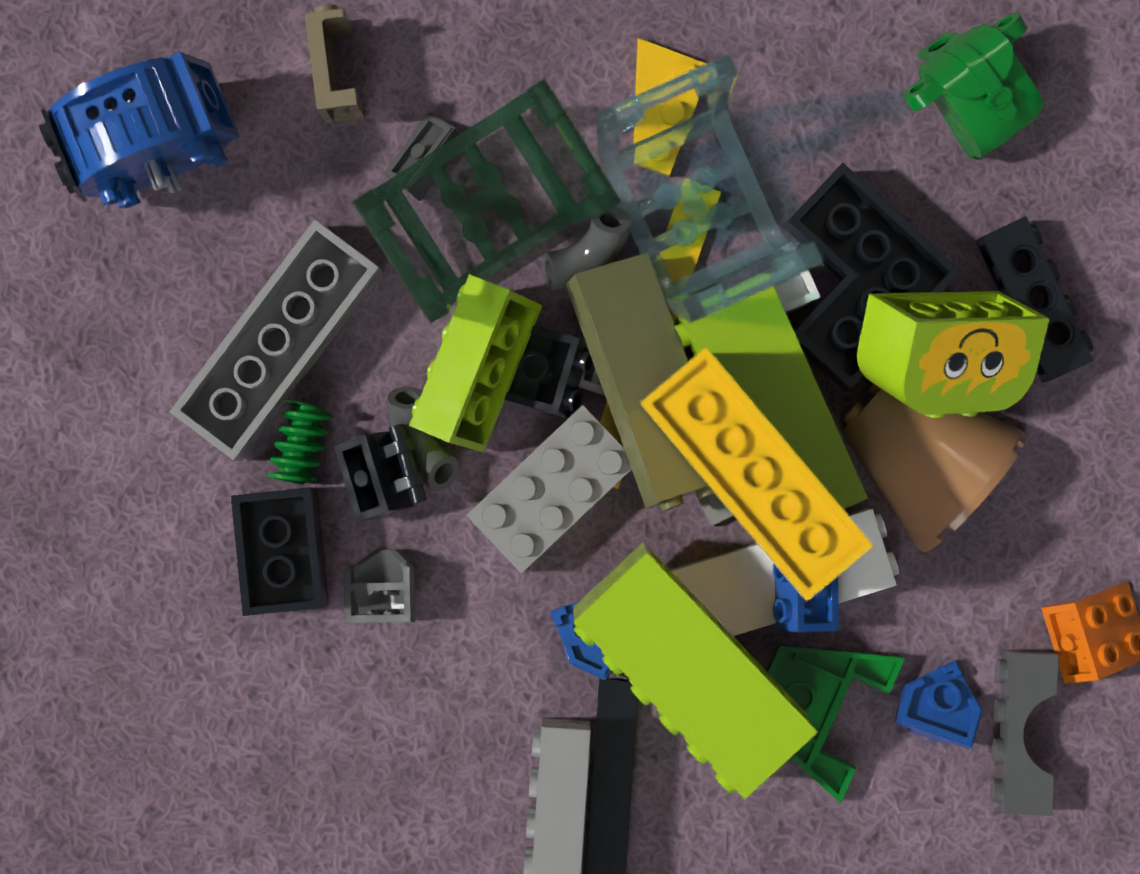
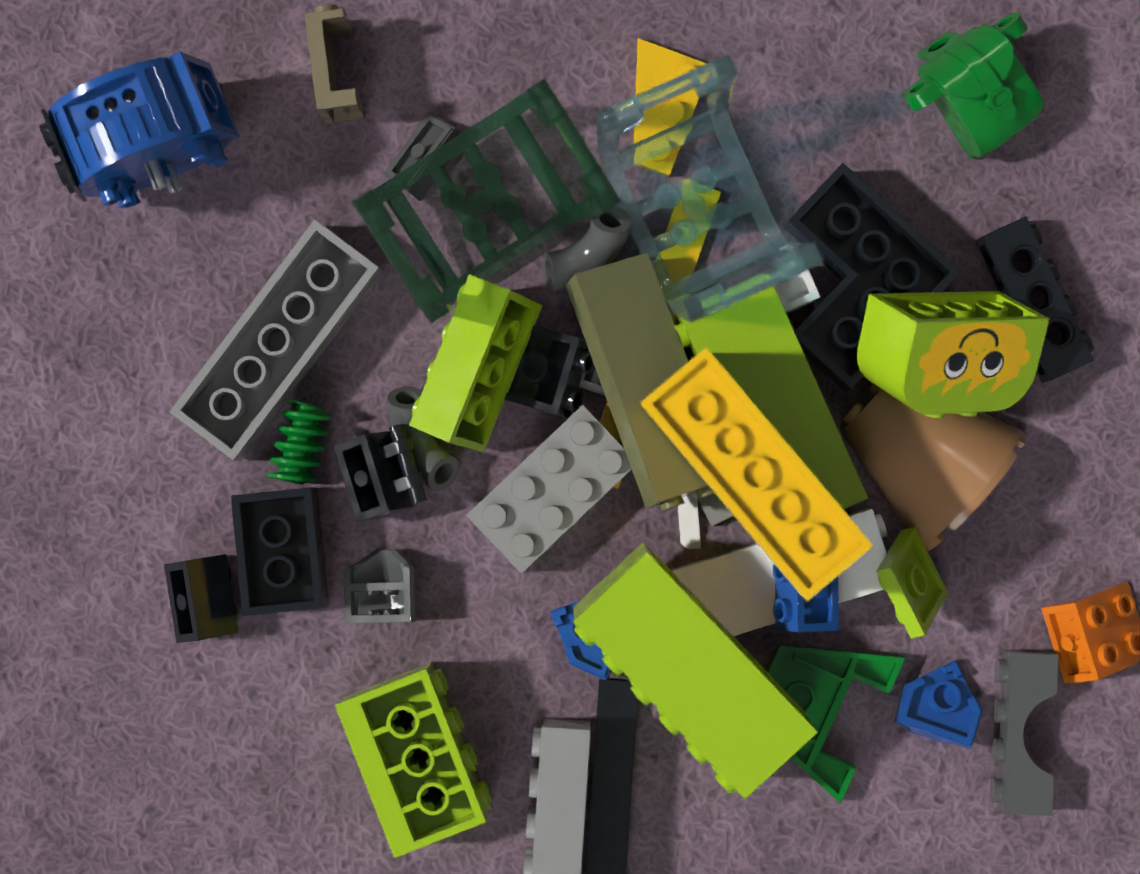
none -> black brick [164,554,239,643]
none -> lime brick [335,662,493,858]
none -> white sticker [678,493,701,549]
none -> lime plate [876,527,948,639]

